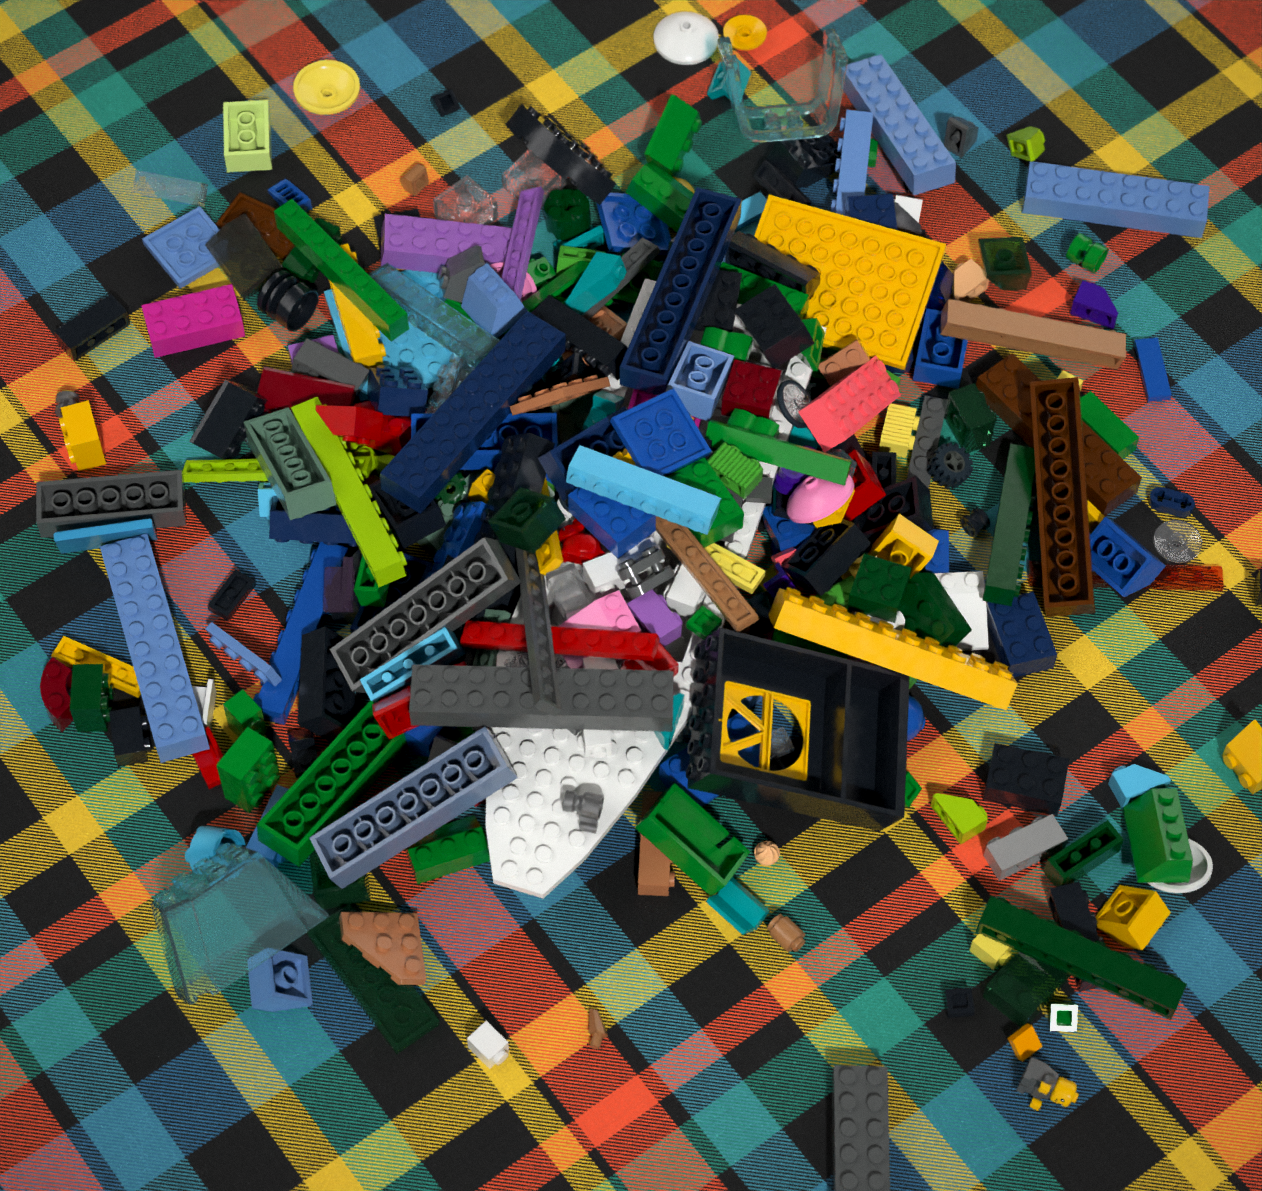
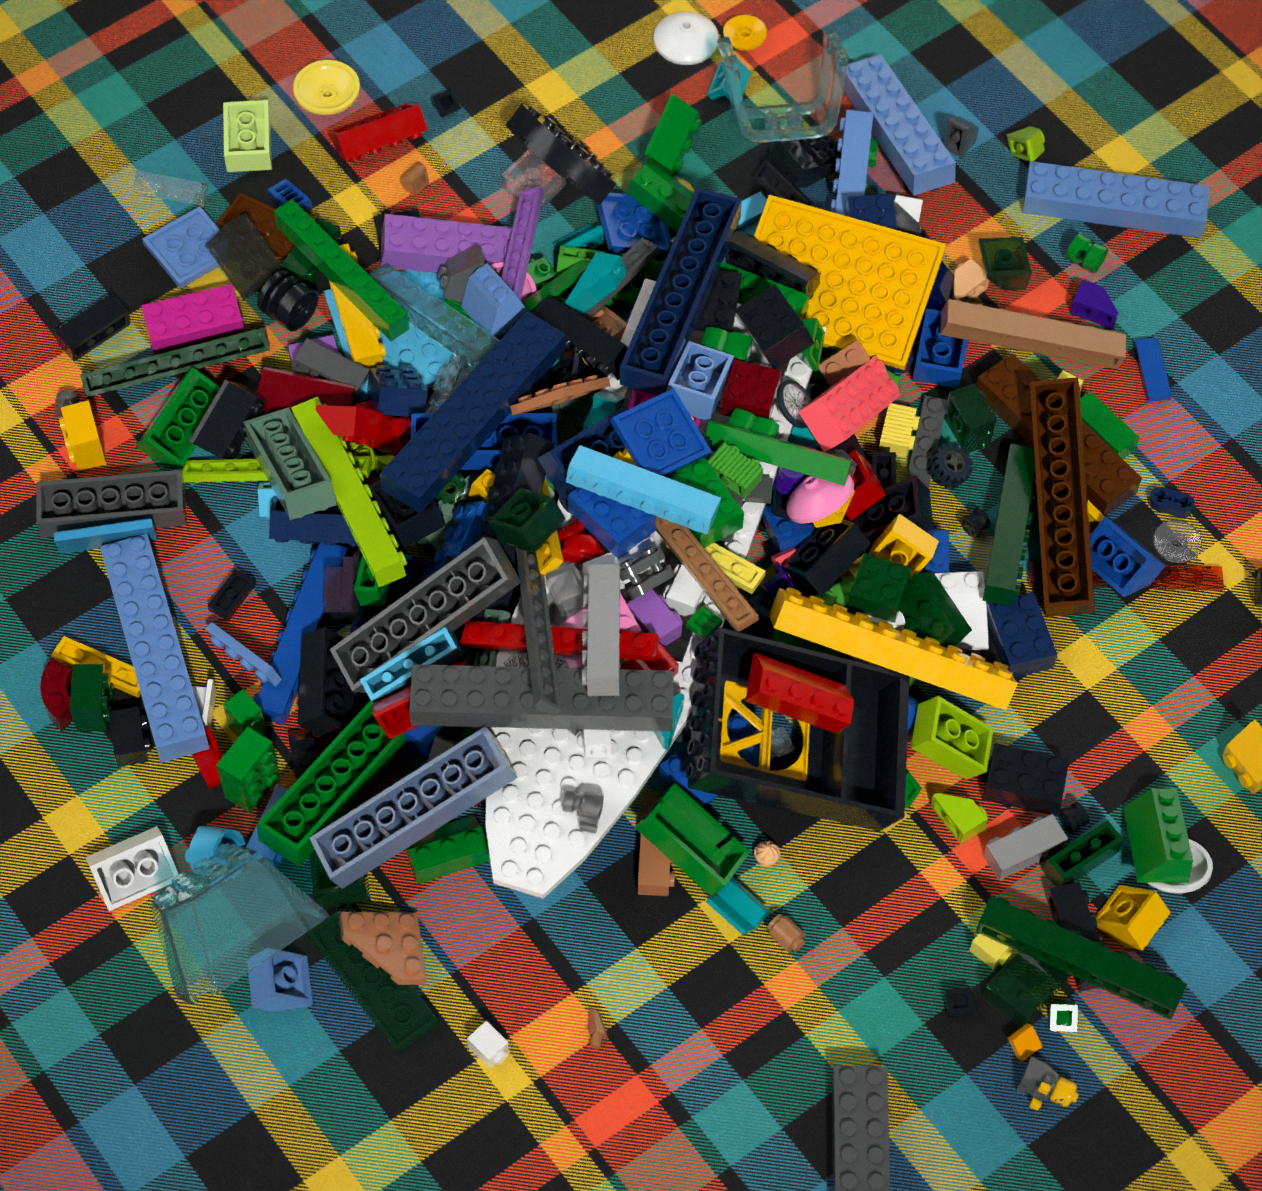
clear brick [433,175,498,225] -> none
dark green brick [544,189,591,241] -> none
medium azure slope [1108,764,1171,809] -> none
none -> dark green brick [80,328,270,397]
none -> white slope [85,826,181,911]
none -> green slope [135,367,220,468]
none -> red slope [327,102,428,162]
none -> light grey brick [582,564,620,696]
none -> red slope [745,653,854,733]
none -> lime brick [911,696,994,780]
none -> black wheel [1058,801,1090,833]

